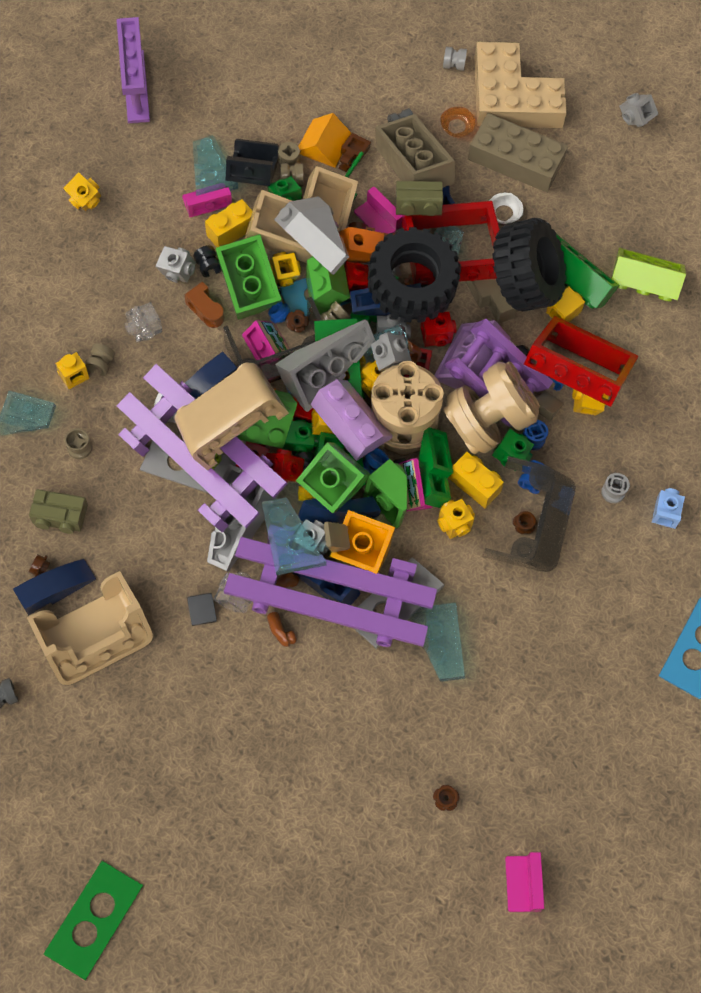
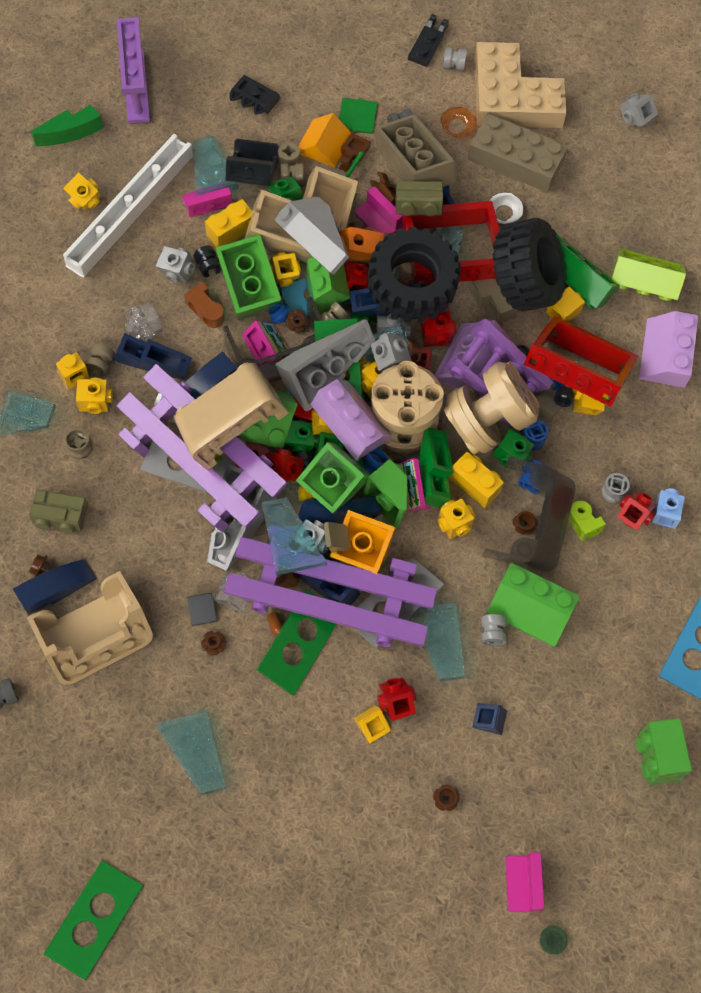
none -> green slope [30,104,103,146]
none -> white tile [63,134,194,278]
none -> yellow brick [76,377,113,414]
none -> dark blue slope [113,333,192,379]
none -> clear light blue wing [155,711,226,796]
none -> reddish brown plate [201,631,226,656]
none -> black plate [229,75,280,115]
none -> green piece [256,589,337,696]
none -> green piece [339,98,378,134]
none -> yellow slope [353,705,392,744]
none -> reddish brown plate [370,171,396,206]
none -> red brick [377,677,416,721]
none -> black hinge [408,14,449,67]
none -> dark blue slope [472,703,507,735]
none -> light grey wheel [481,614,507,646]
none -> bright green slope [486,563,580,647]
none -> clear green tile [539,926,567,955]
none -> black hinge [554,361,578,407]
none -> lime leg [568,500,606,542]
none -> red brick [616,491,657,531]
none -> bright green brick [635,718,692,786]
none -> lavender slope [639,311,698,388]

